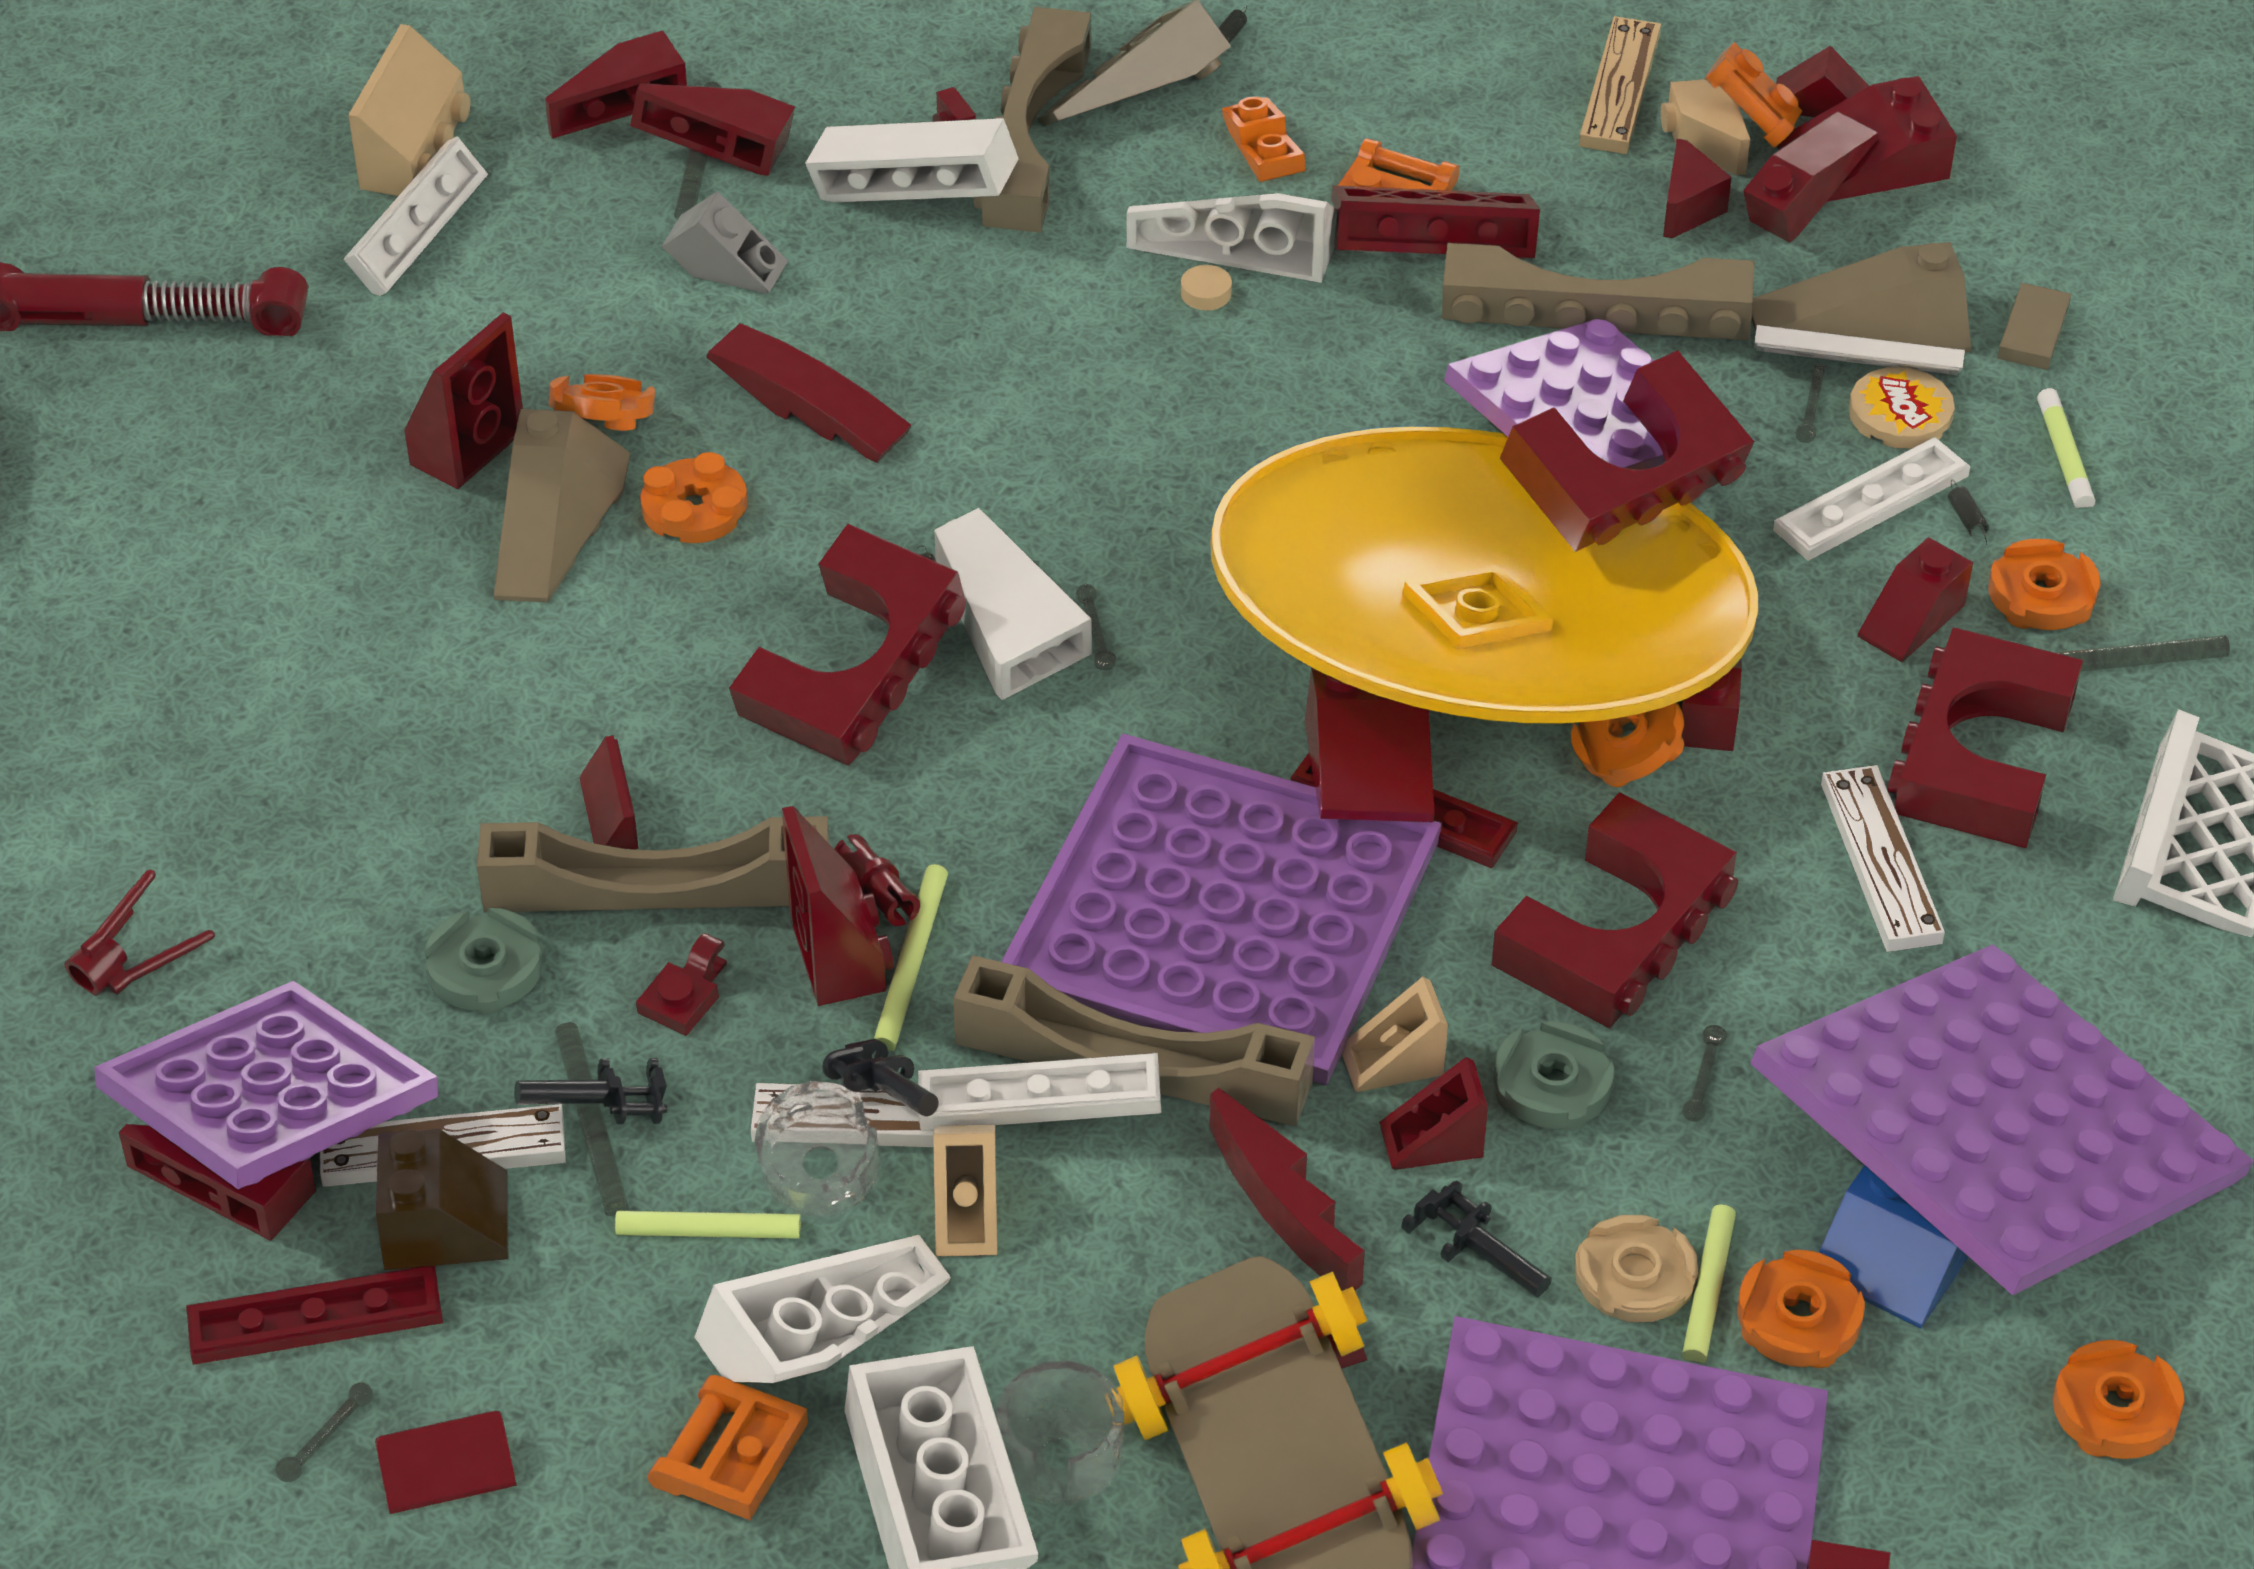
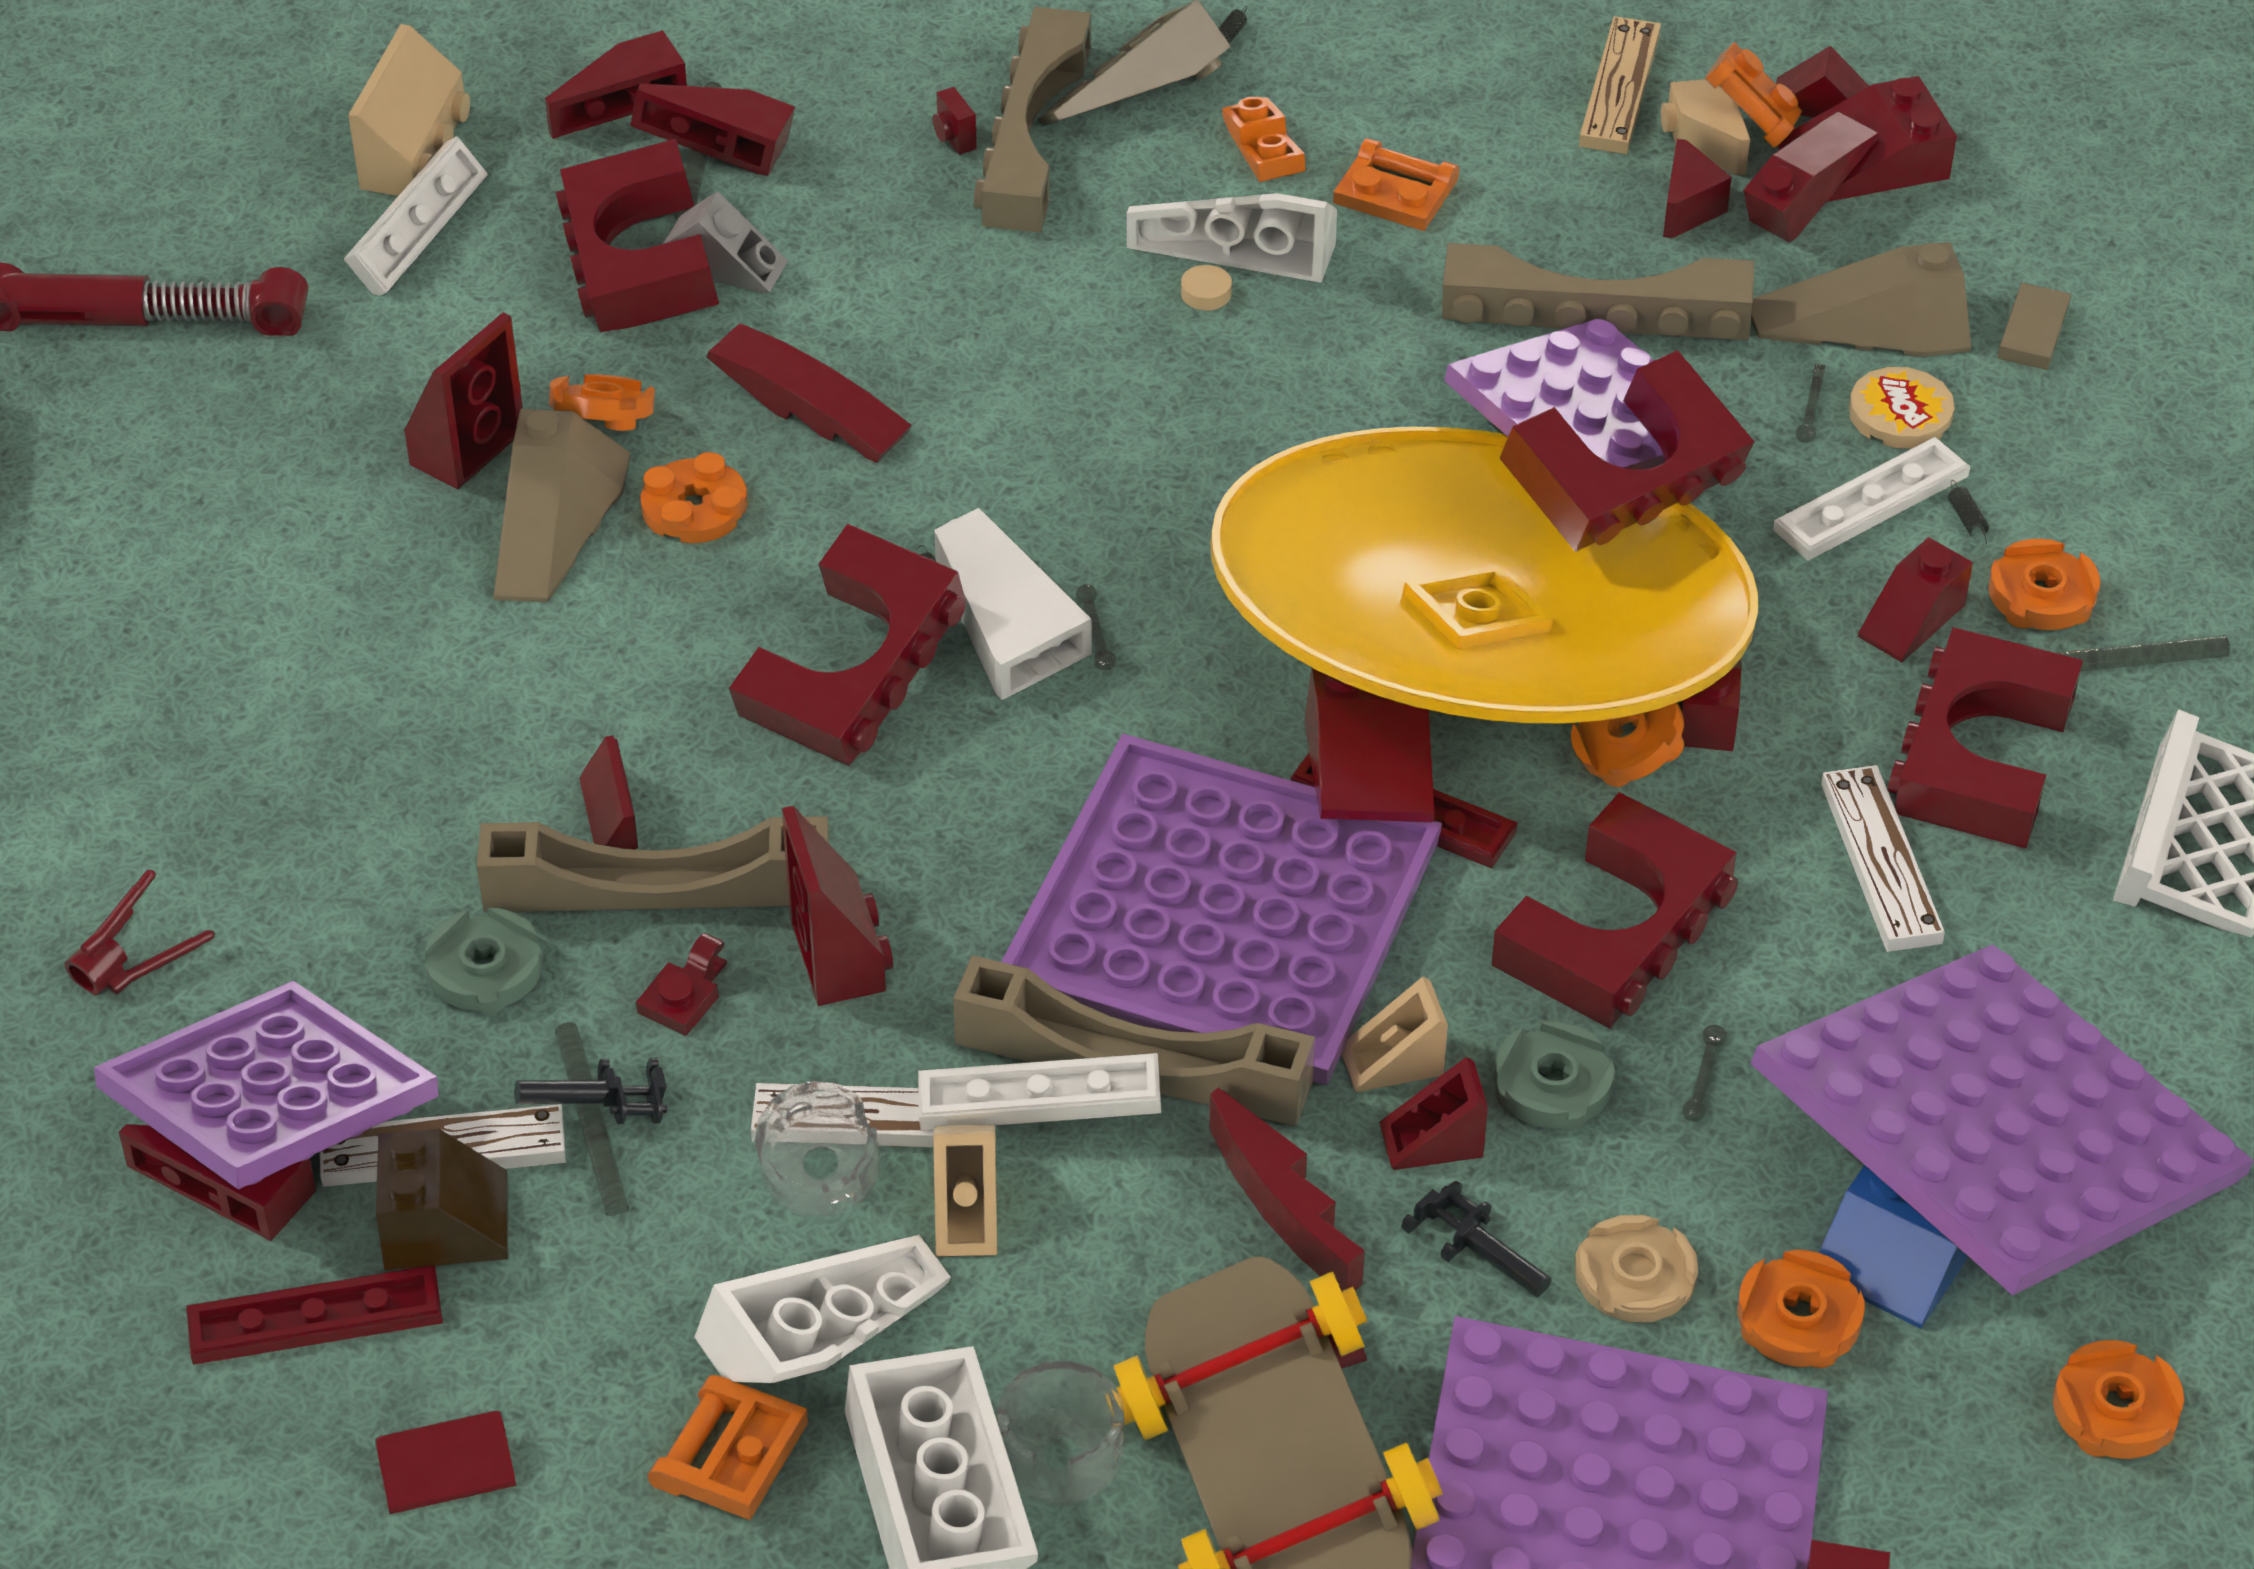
clear smoke hinge [275,1382,373,1482] -> none
yellowish green piece [615,1211,801,1239] -> none
white brick [805,118,1019,202] -> none
black piece [822,1039,939,1116] -> none
dark red pin [834,834,920,926] -> none
yellowish green bar [874,864,948,1051] -> none
dark red fence [1331,185,1540,258] -> none
yellowish green bar [1682,1205,1736,1363] -> none
white tile [1754,325,1965,375] -> none
yellowish green bar [2037,388,2096,508] -> none
none -> dark red arch [555,139,719,332]

